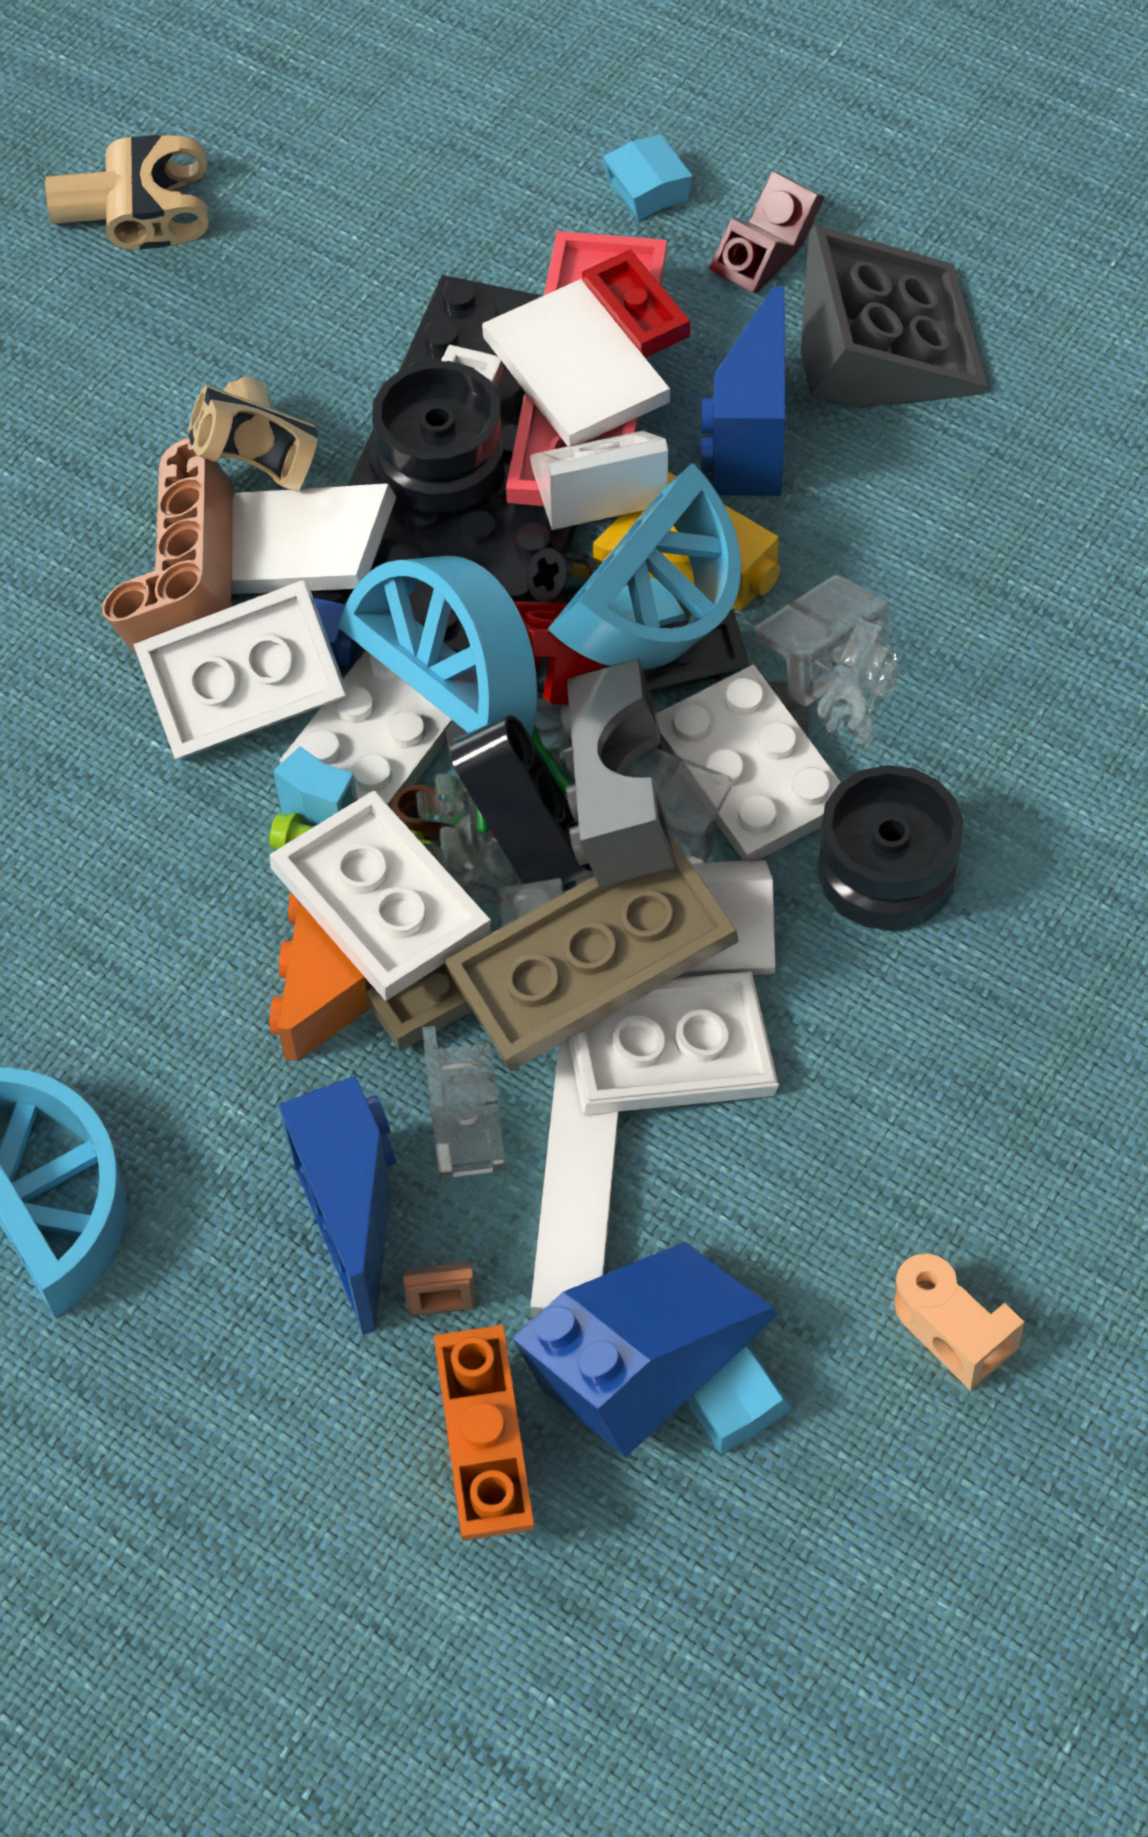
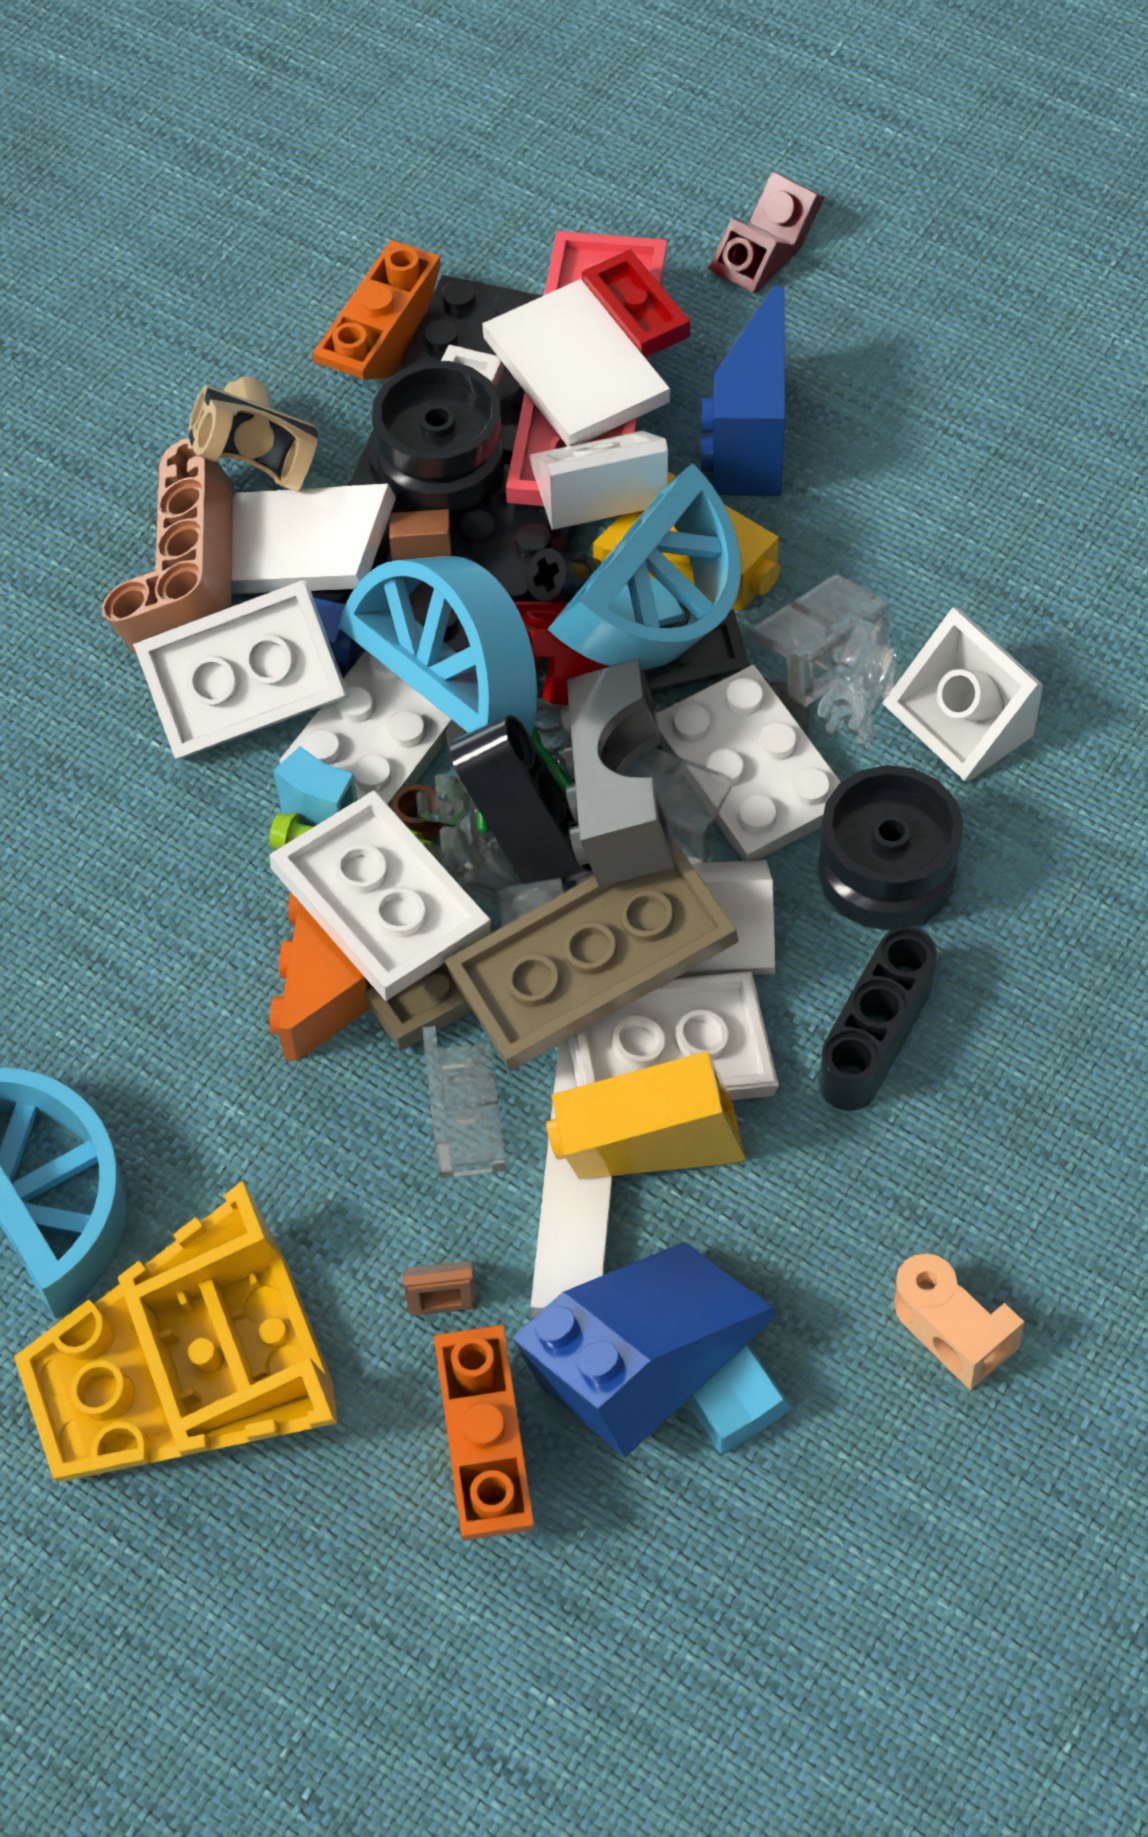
tan connector [45,135,209,250] -> none
blue slope [278,1075,396,1334] -> none
medium azure piece [602,134,693,221] -> none
dark grey slope [800,224,988,407] -> none
none -> yellow wedge [14,1181,337,1483]
none -> orange slope [312,240,441,379]
none -> nougat slope [389,509,451,561]
none -> yellow slope [546,1051,746,1179]
none -> black beam [819,927,937,1111]
none -> white slope [882,607,1043,781]

